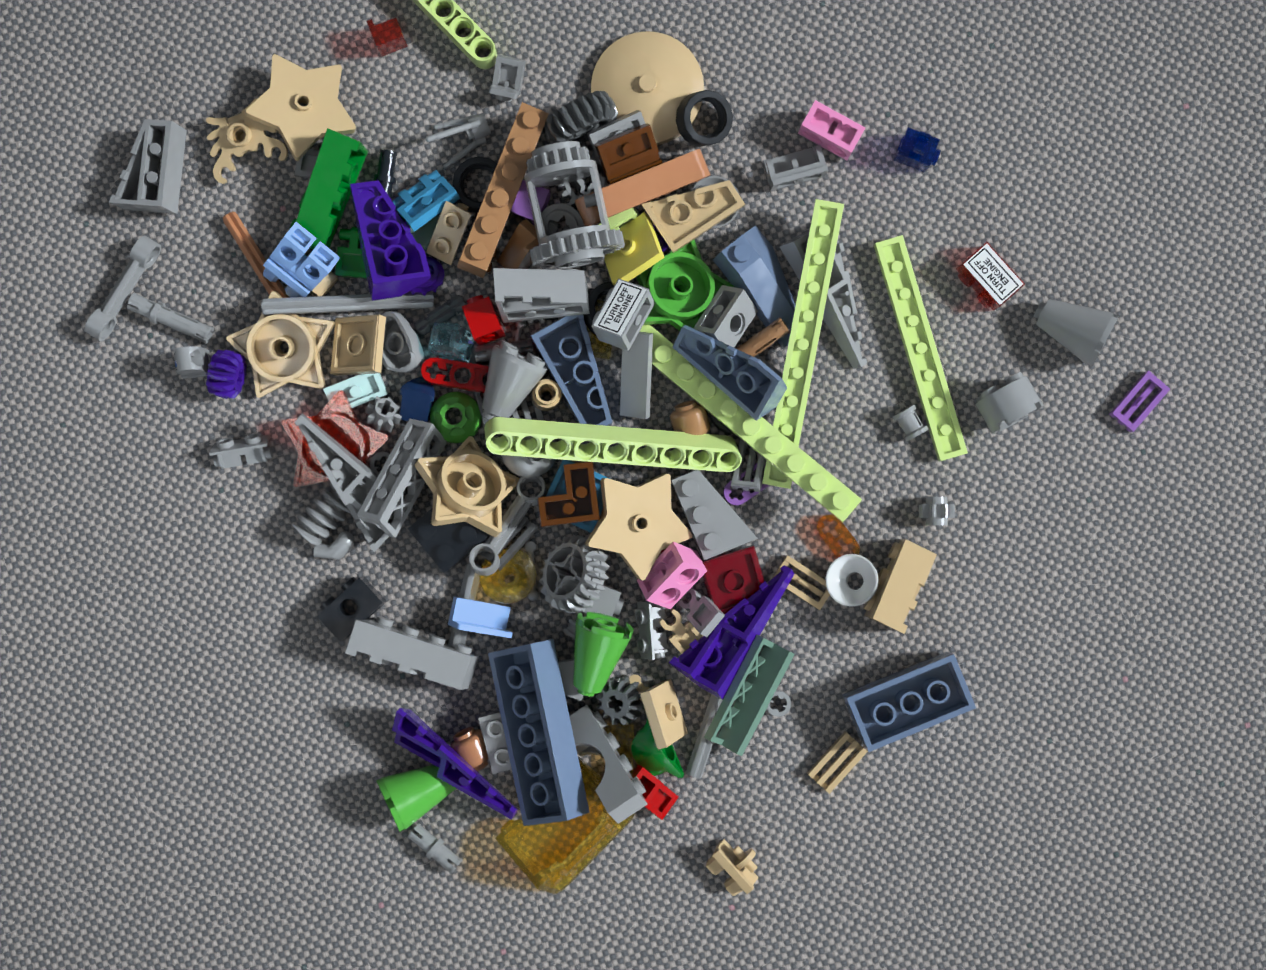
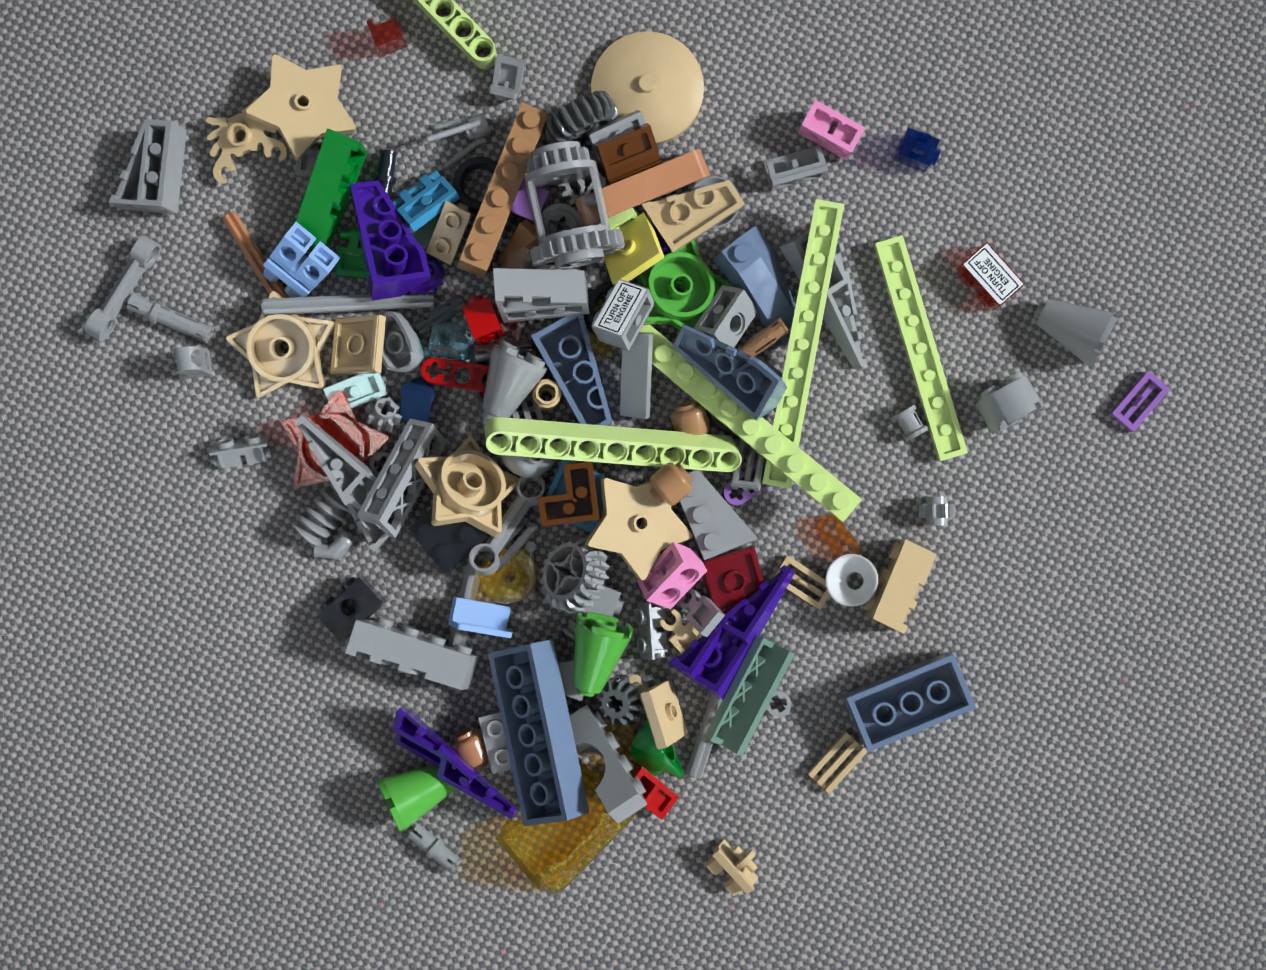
dark purple gear [206,350,247,399] -> none
tan tile [311,271,338,297] -> none
bright green piece [430,392,482,443] -> none
black tyre [676,90,733,146] -> none
none -> medium nougat head [649,463,693,506]

